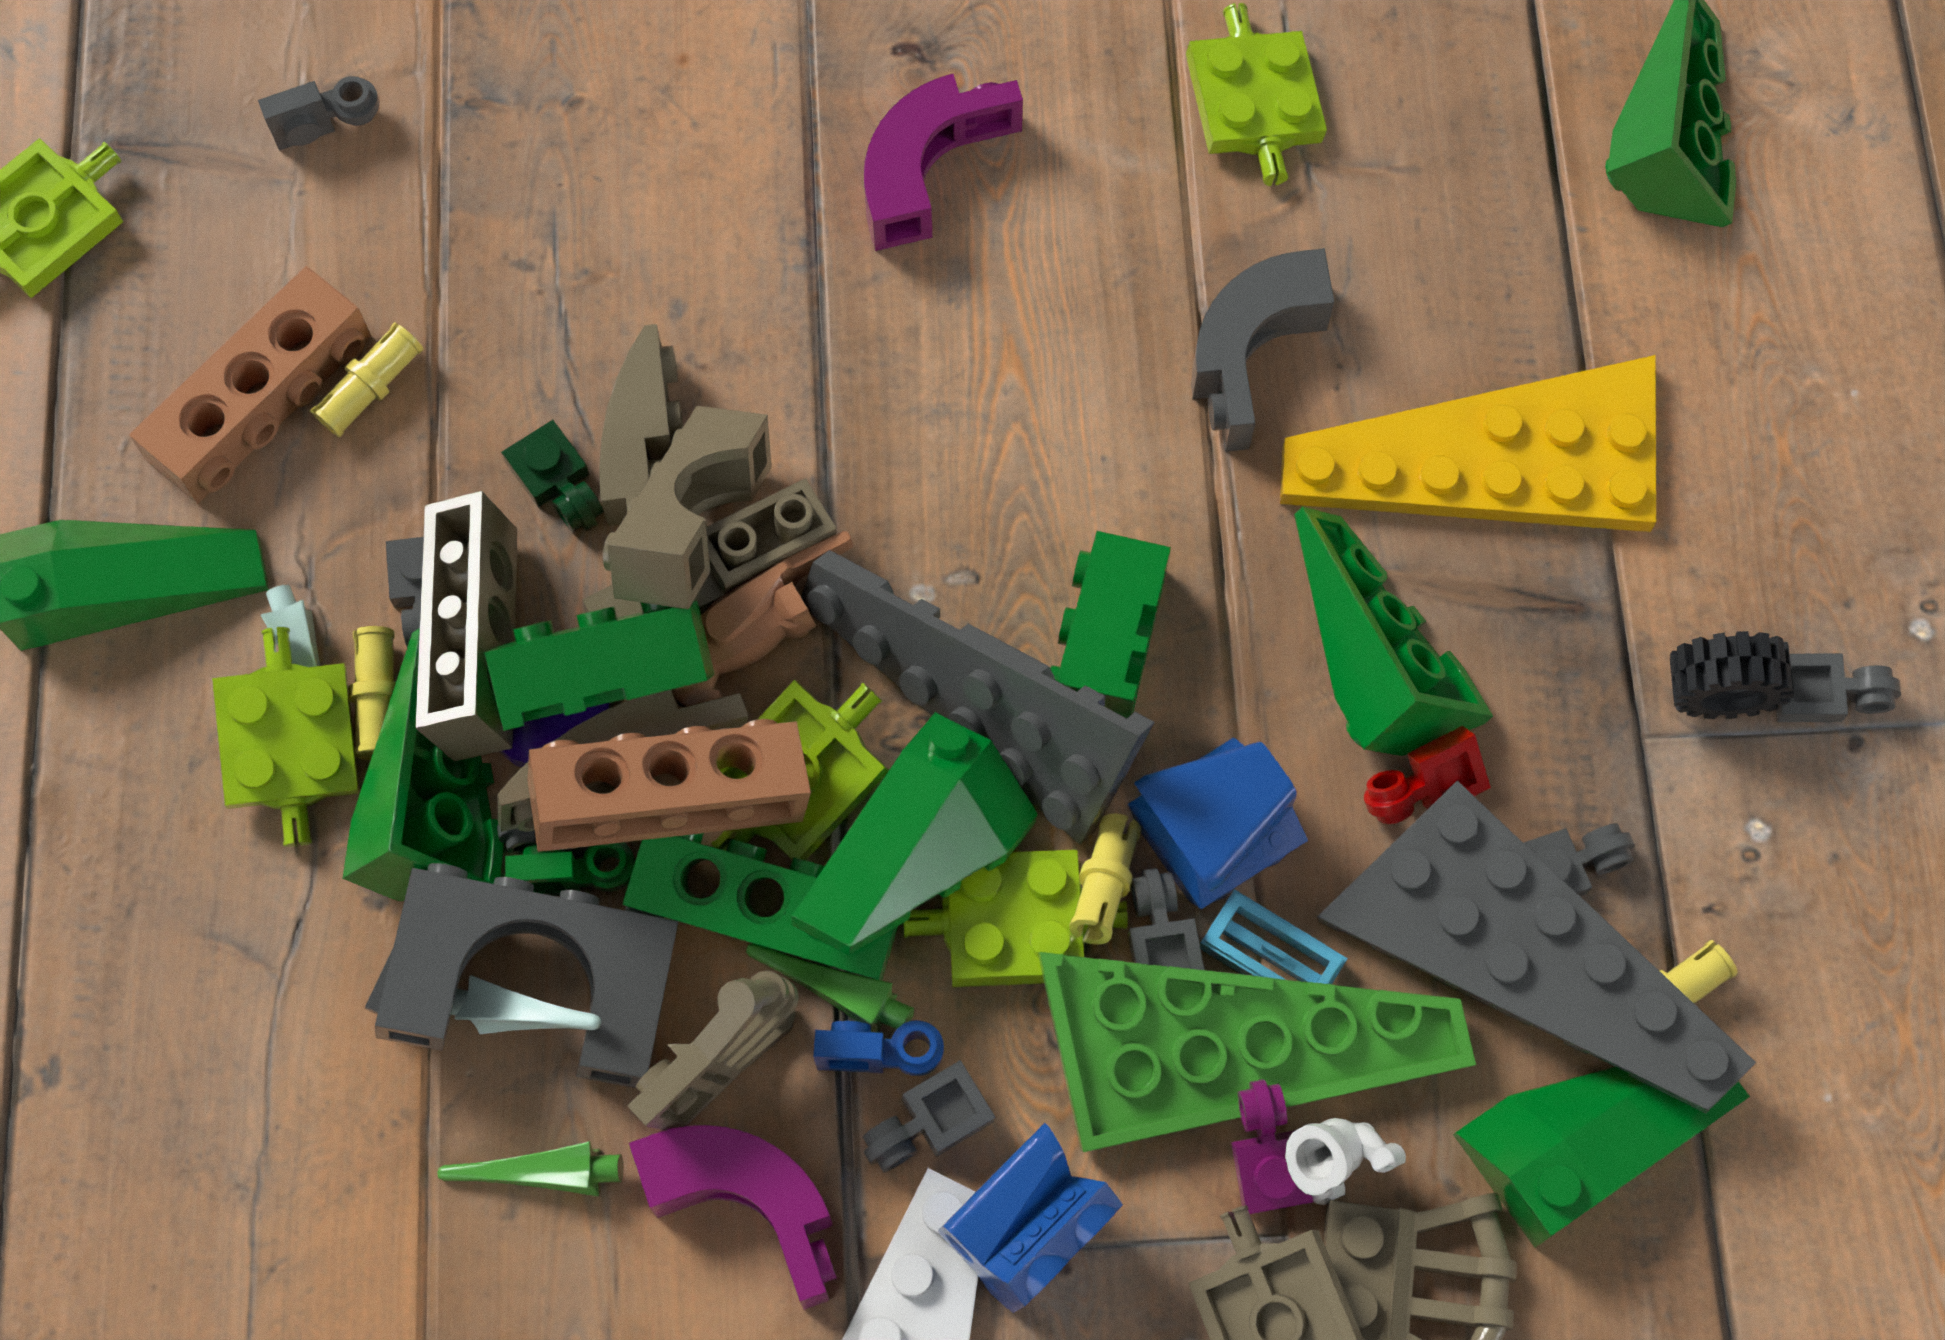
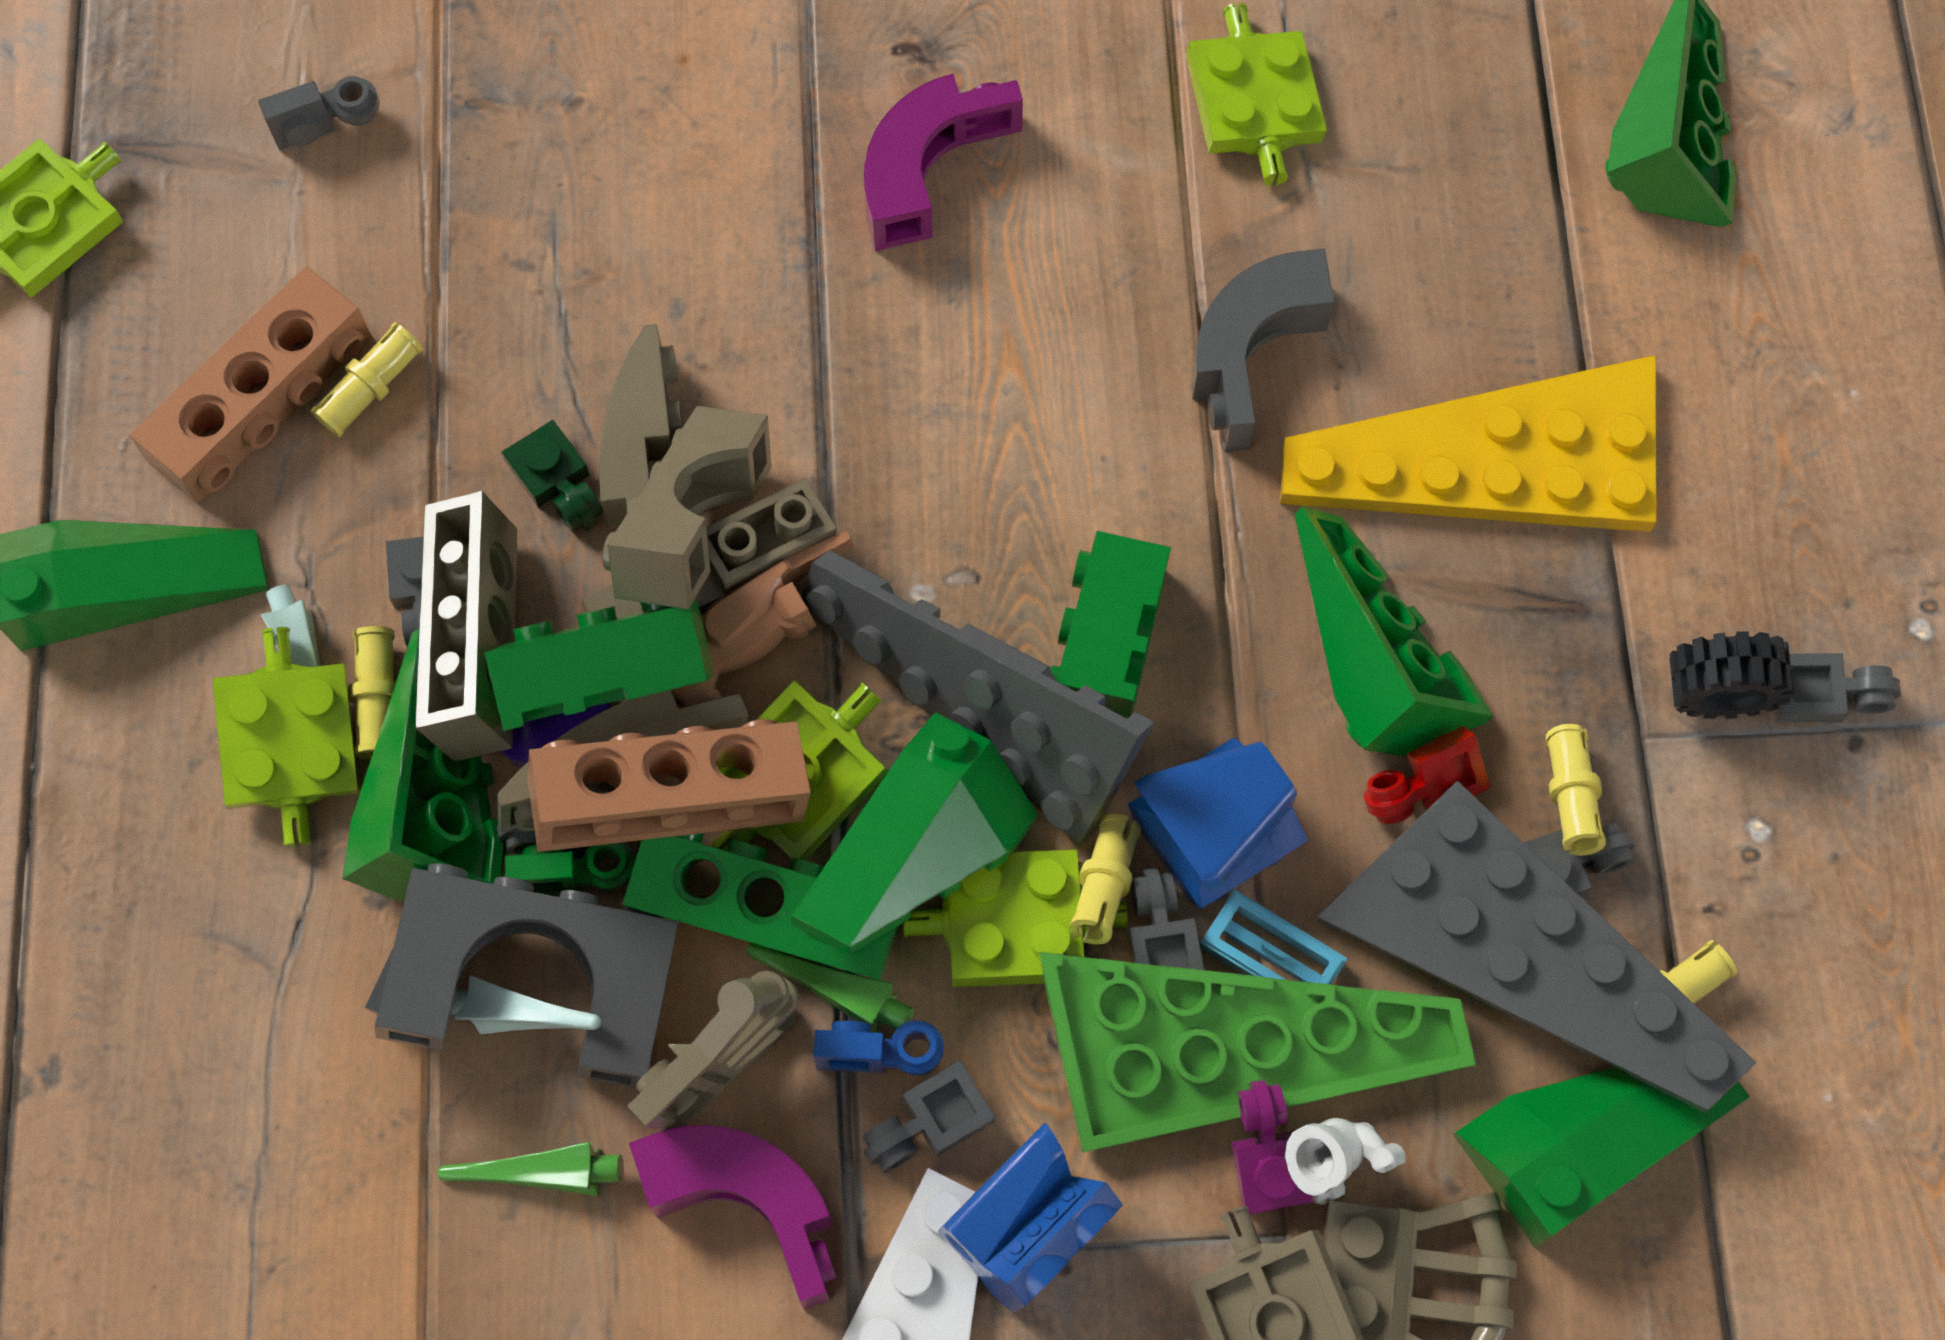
none -> light yellow pin [1545,724,1606,856]

